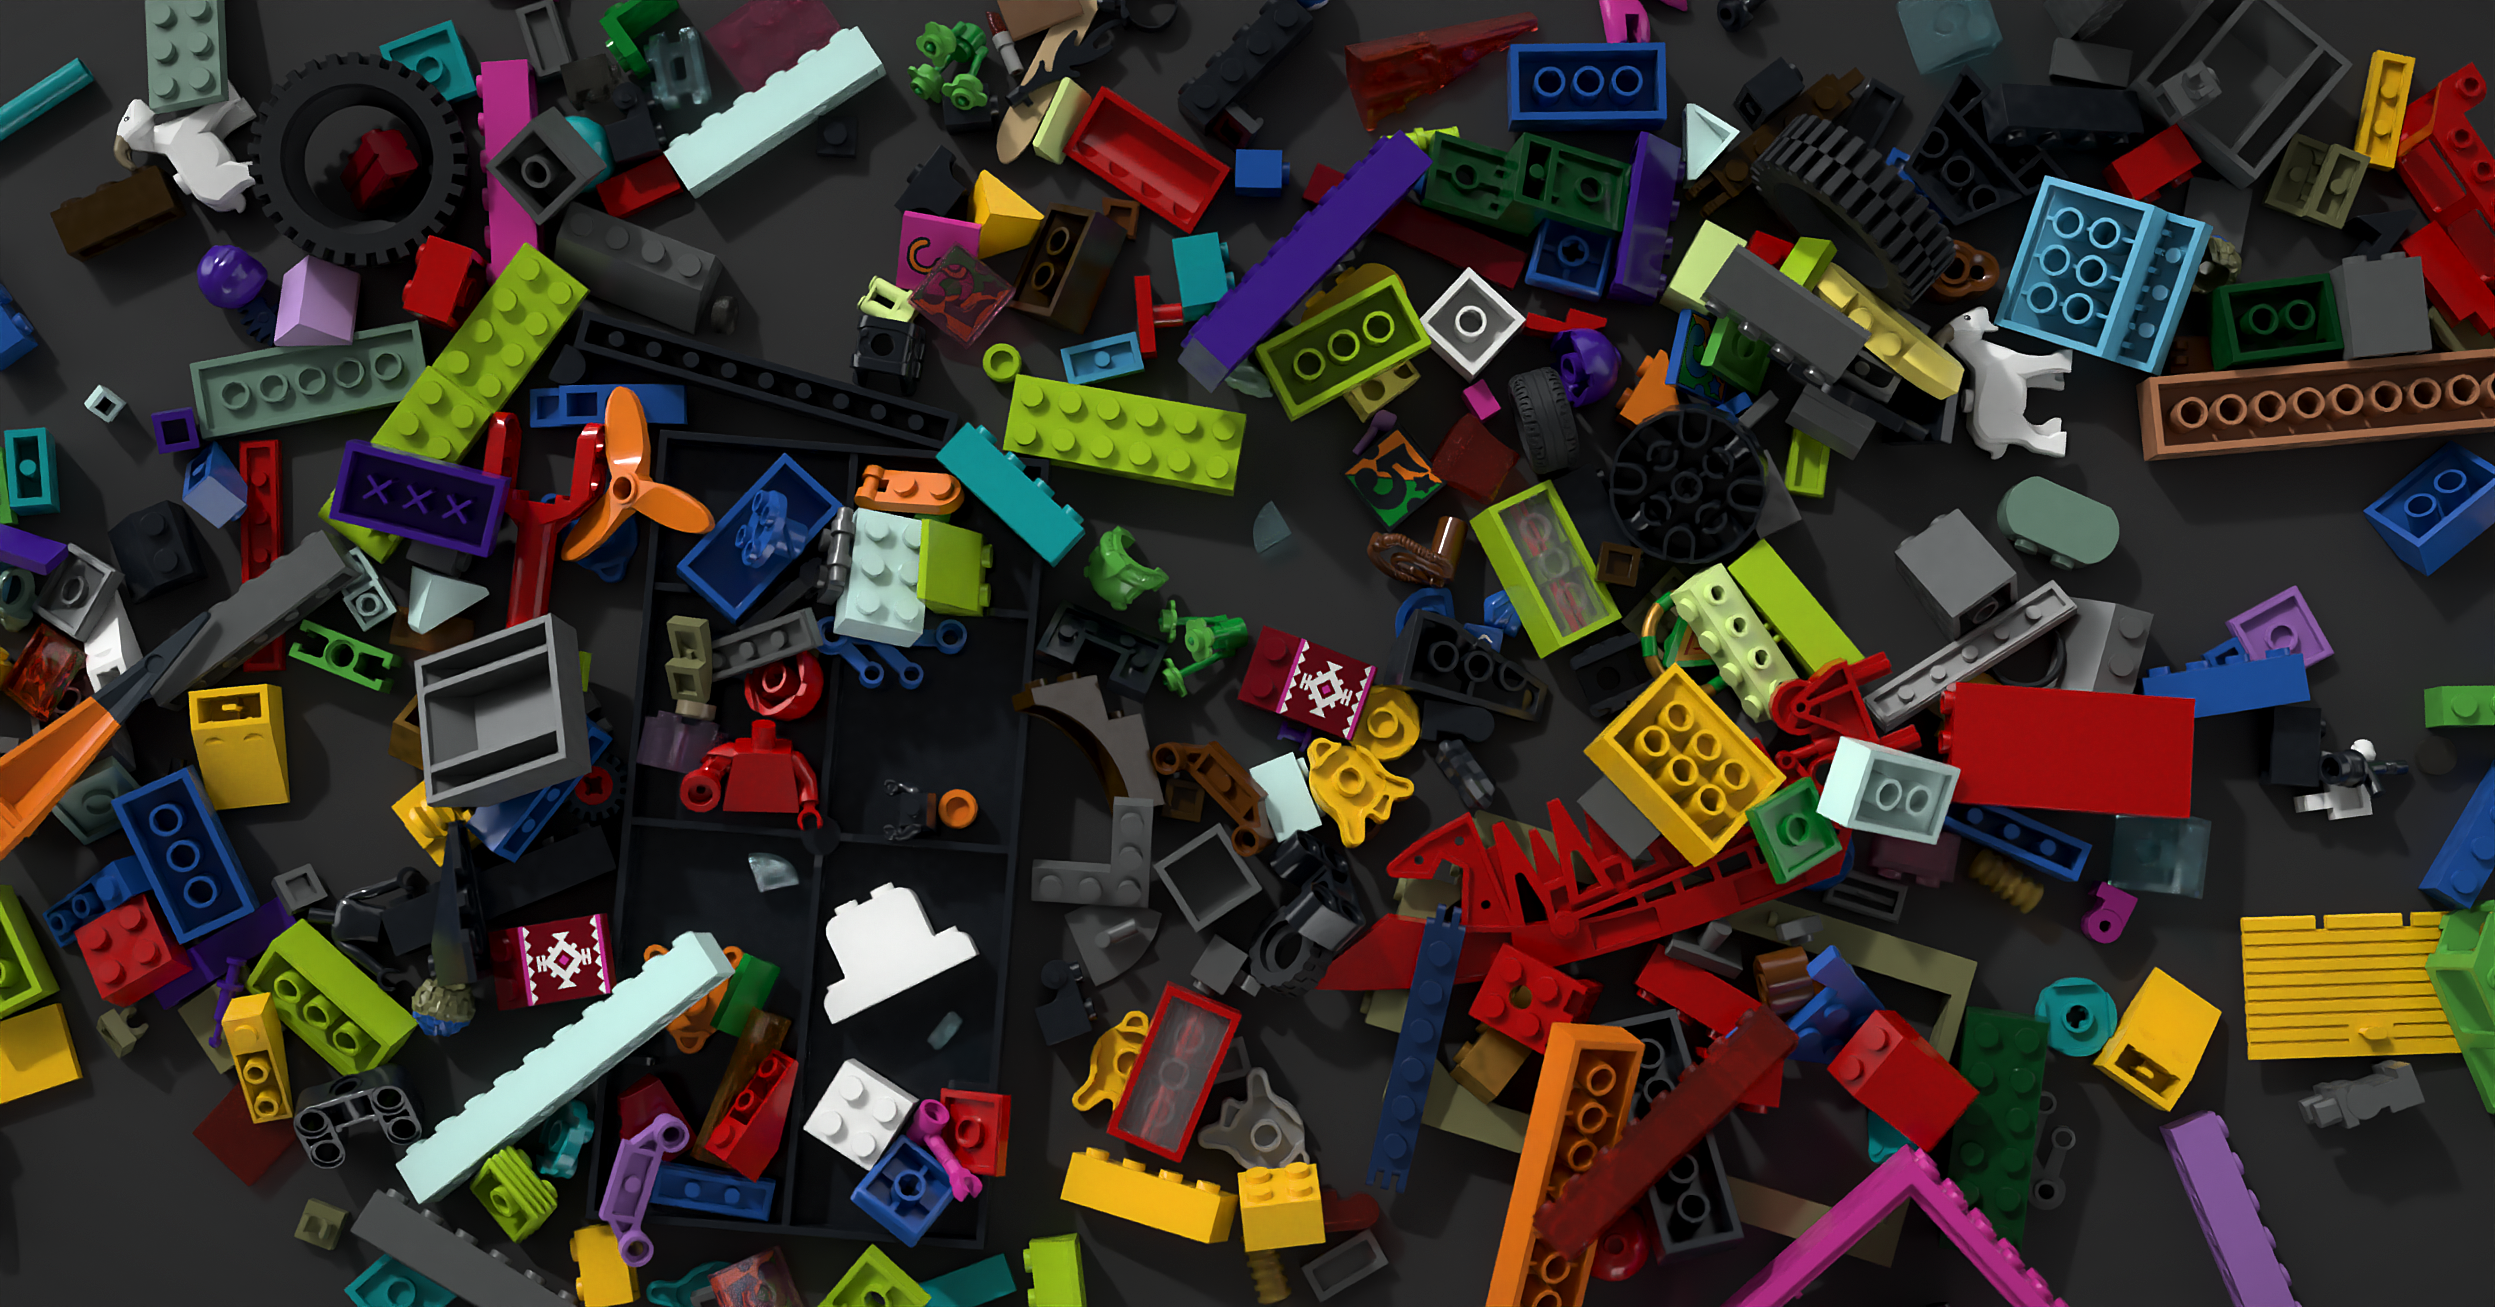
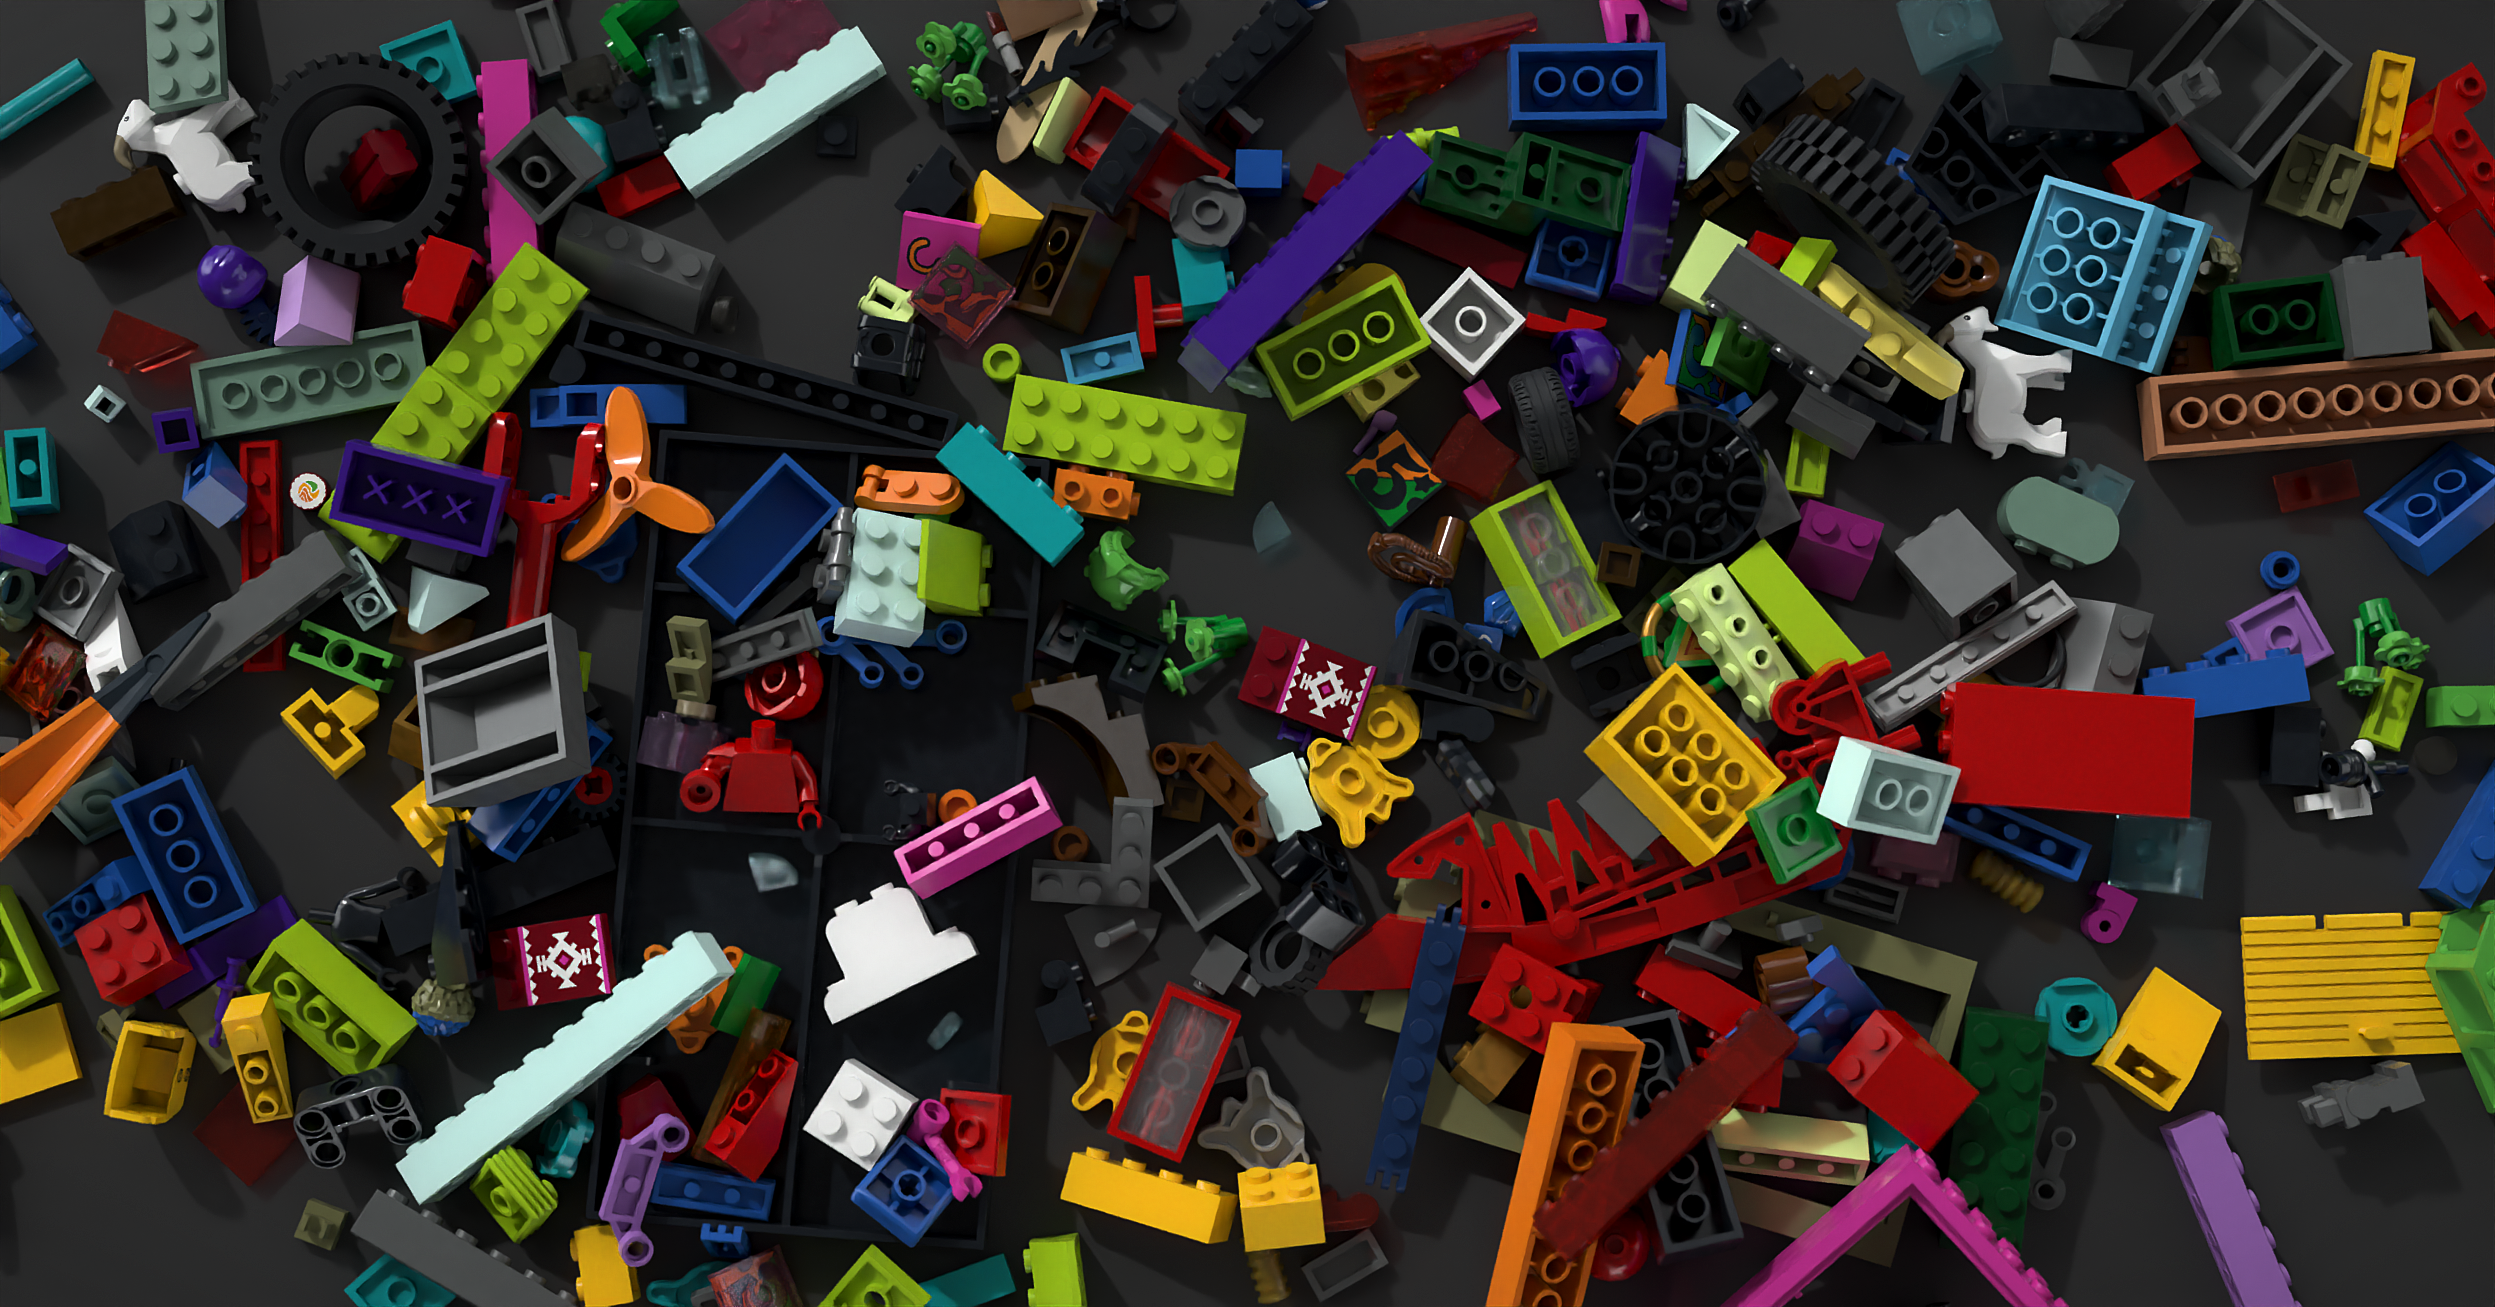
yellow slope [188,684,290,810] -> none
dark grey plate [271,863,328,917] -> none
blue plate [735,490,808,568] -> none
none -> clear red slope [96,309,199,374]
none -> yellow piece [104,1020,197,1125]
none -> yellow brick [280,685,380,780]
none -> tile [289,472,331,512]
none -> blue tile [700,1223,752,1260]
none -> dark pink brick [893,776,1063,900]
none -> reddish brown tile [1051,826,1090,862]
none -> orange brick [1052,464,1141,524]
none -> black brick [1080,98,1178,217]
none -> dark grey tile [1169,175,1247,253]
none -> yellowish green brick [1707,1105,1870,1186]
none -> magenta slope [1784,499,1884,602]
none -> clear light blue plate [2058,457,2135,516]
none -> blue plate [2260,551,2300,590]
none -> clear red slope [2273,459,2360,514]
none -> plant [2337,598,2430,697]
none -> lime tile [2358,666,2424,753]

